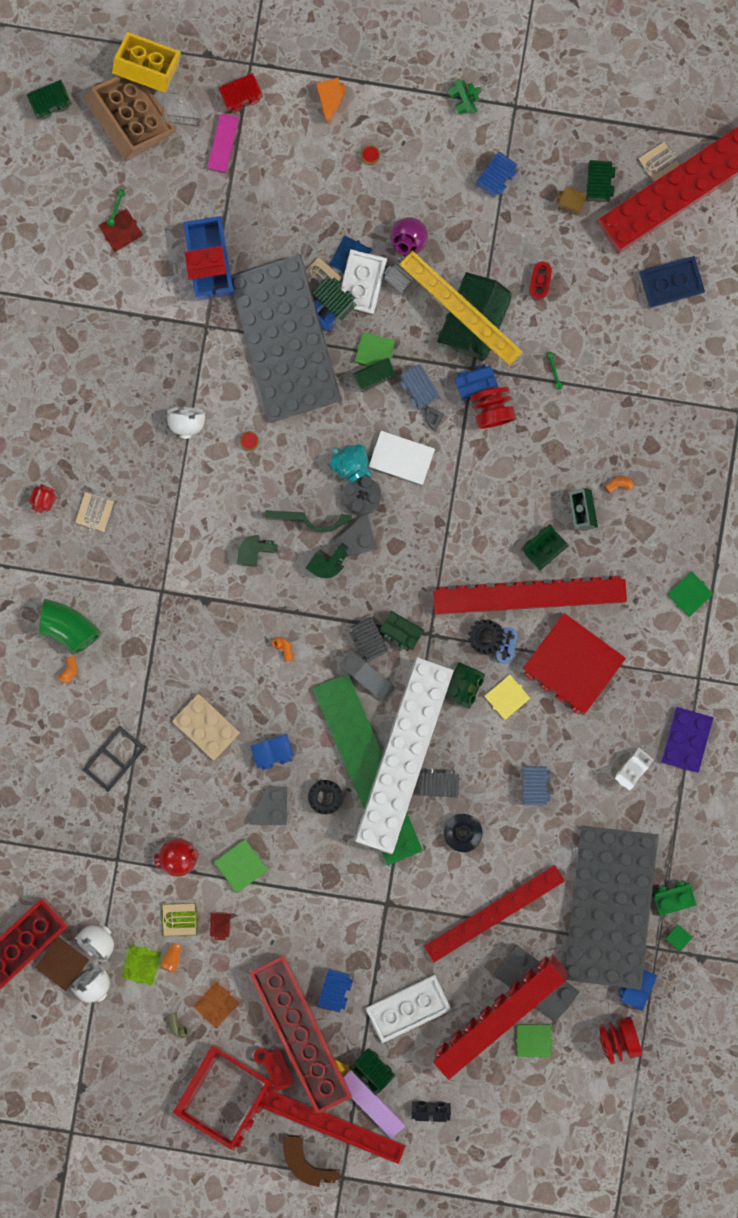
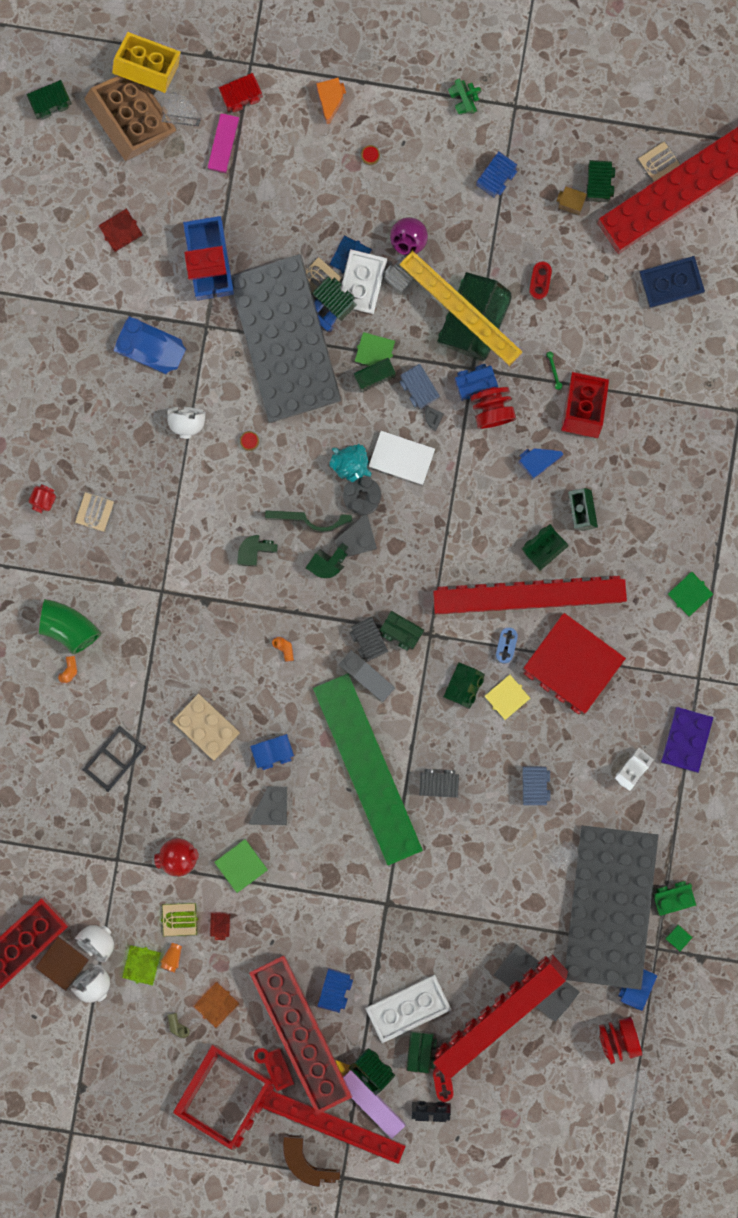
green hinge [107,189,125,227] -> none
black tyre [308,780,343,815] -> none
white brick [354,658,454,854] -> none
red plate [424,865,565,963] -> none
black dish [444,814,483,852] -> none
black tyre [468,619,505,655] -> none
bright green piece [515,1024,553,1057] -> none
orange arm [604,476,634,493] -> none
none -> blue slope [114,316,186,375]
none -> dark green brick [406,1030,437,1073]
none -> red beam [433,1067,454,1102]
none -> blue slope [518,448,563,480]
none -> red slope [561,372,609,438]

